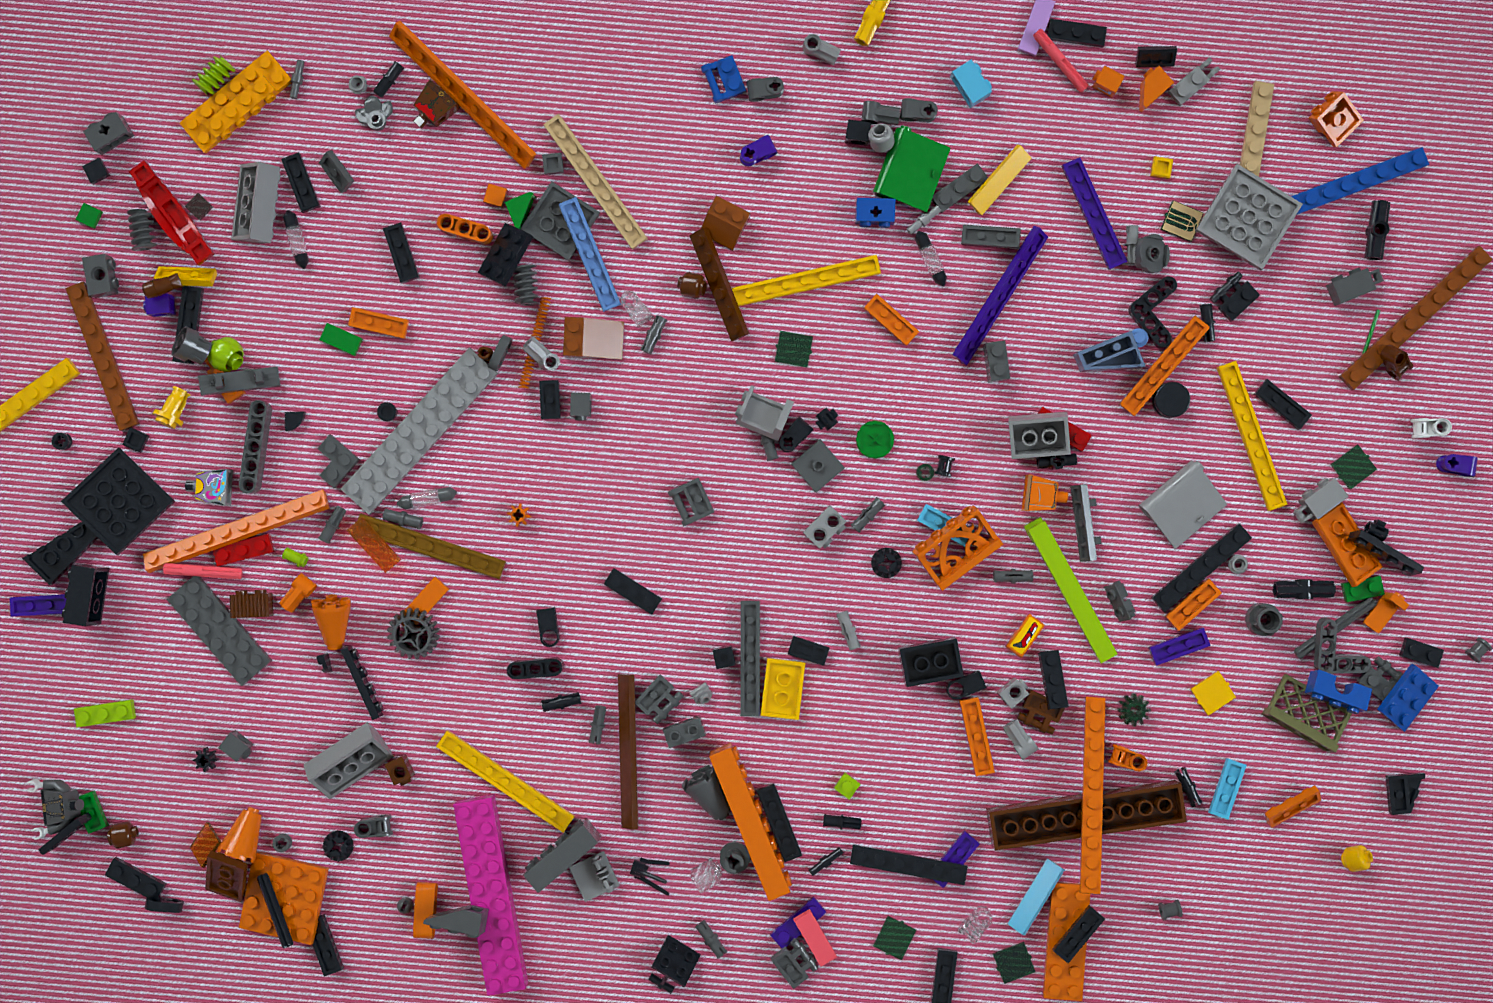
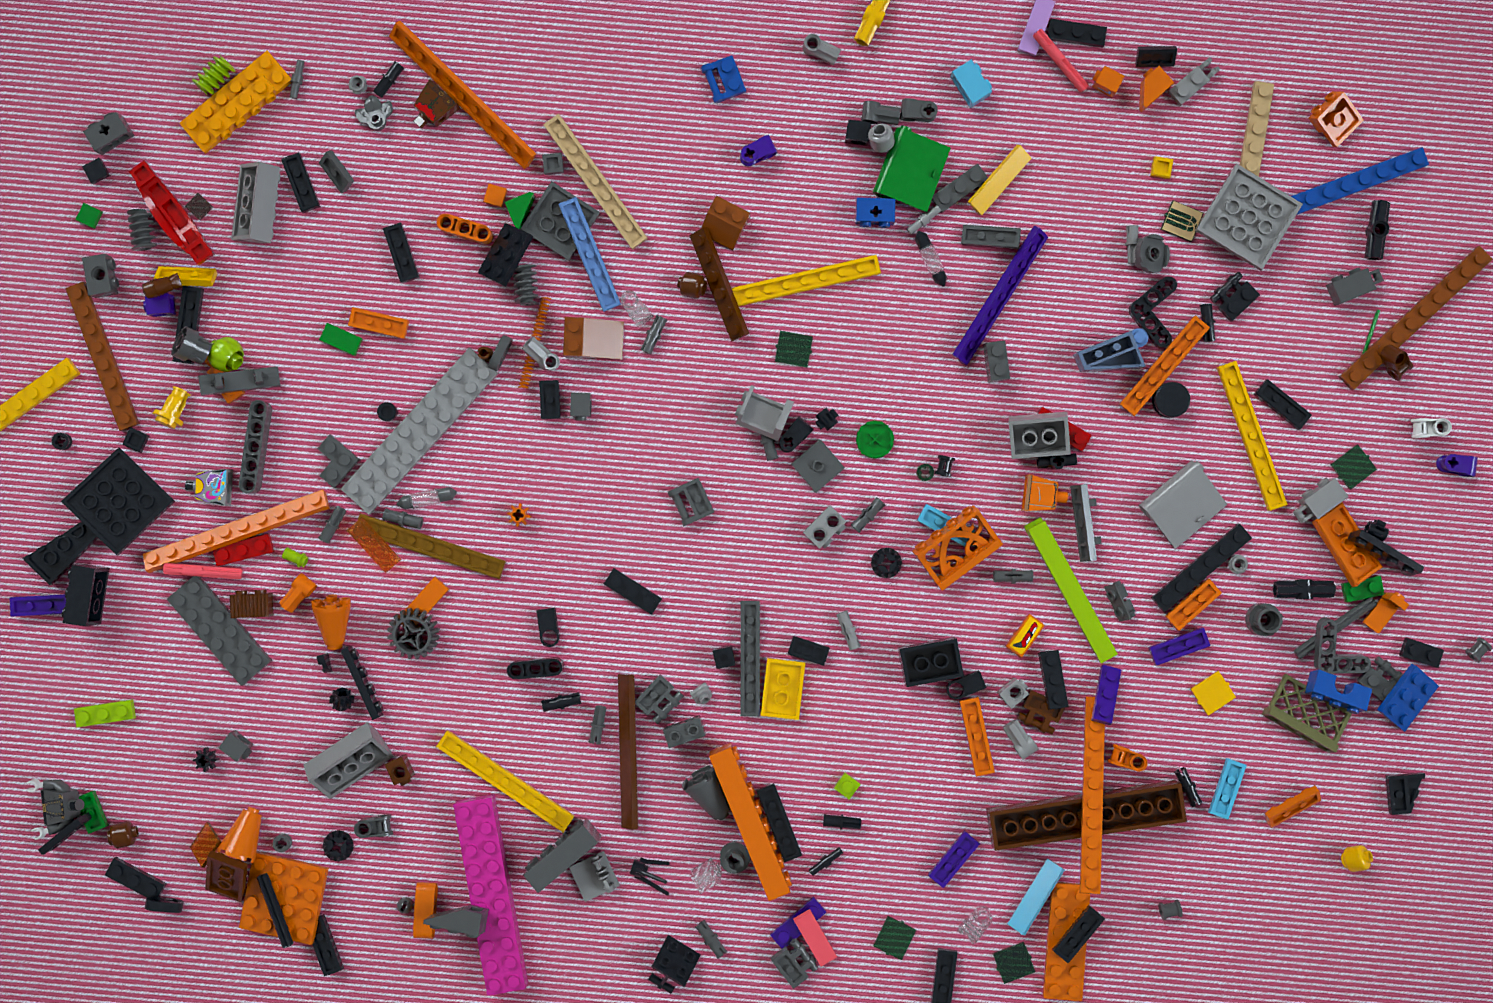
piece [283,210,309,269] -> none
black tile [285,412,306,432] -> none
dark grey piece [747,77,784,102] -> none
black plate [850,844,968,885] -> none
orange plate [863,293,919,346] -> none
dark purple plate [1061,157,1128,270] -> none
clear green gear [1117,693,1151,726] -> none
none -> black gear [329,687,354,711]
none -> dark purple plate [1091,665,1122,726]

